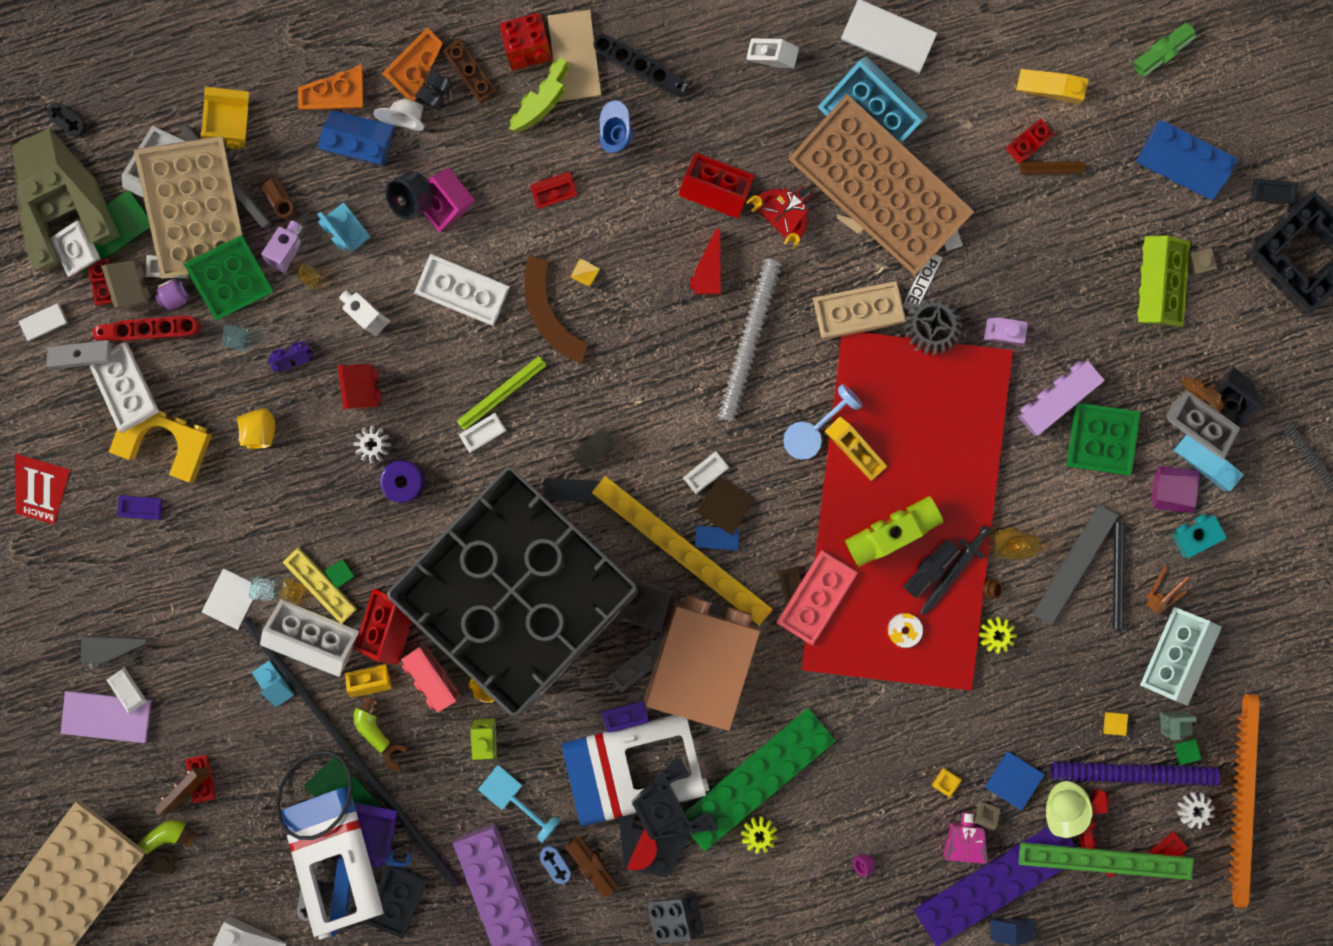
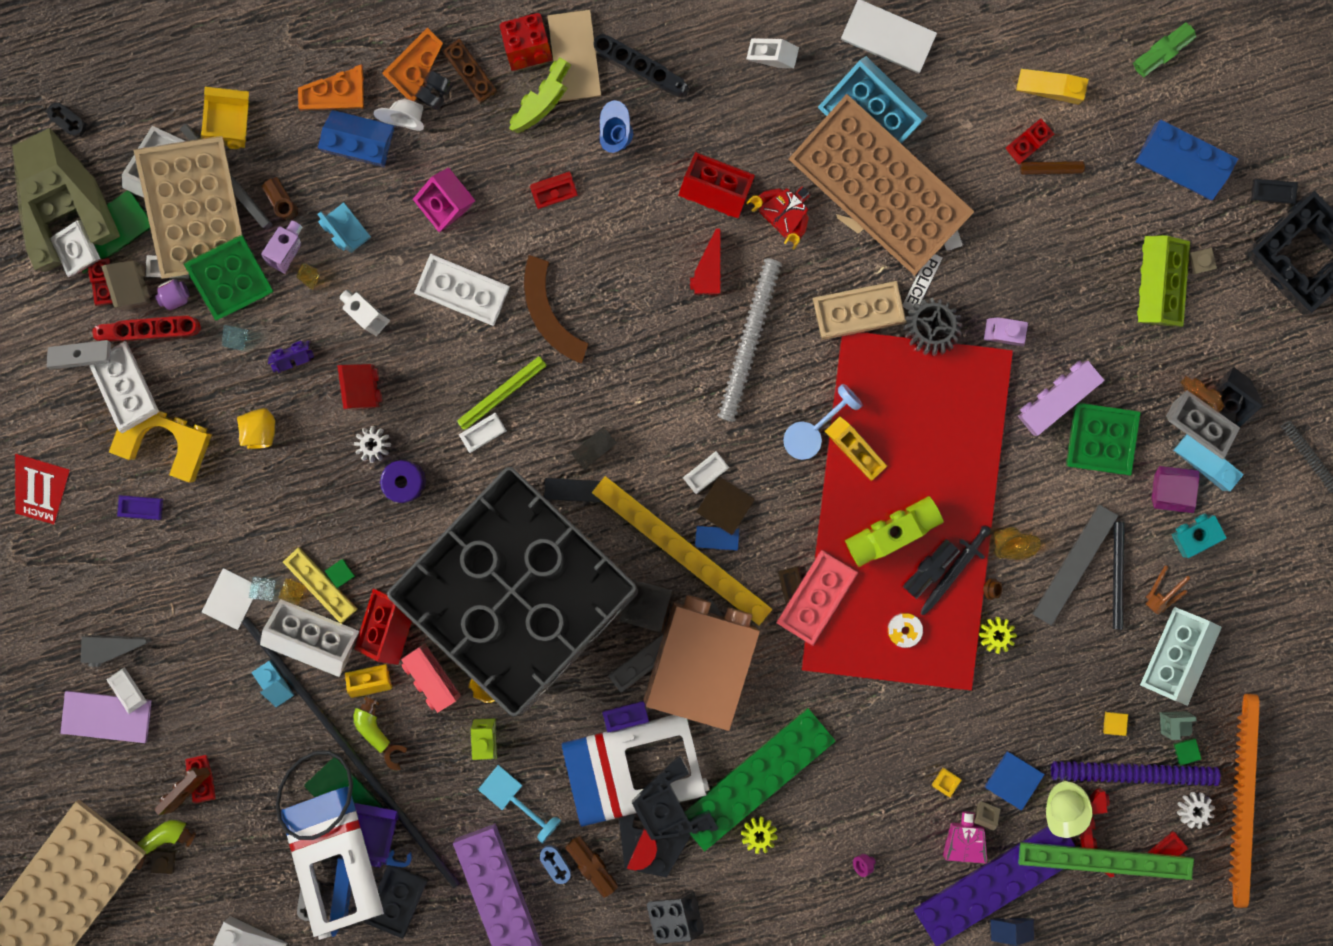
white tile [19,304,68,341] -> none
black piece [385,171,434,220] -> none
yellow slope [571,258,600,288] -> none

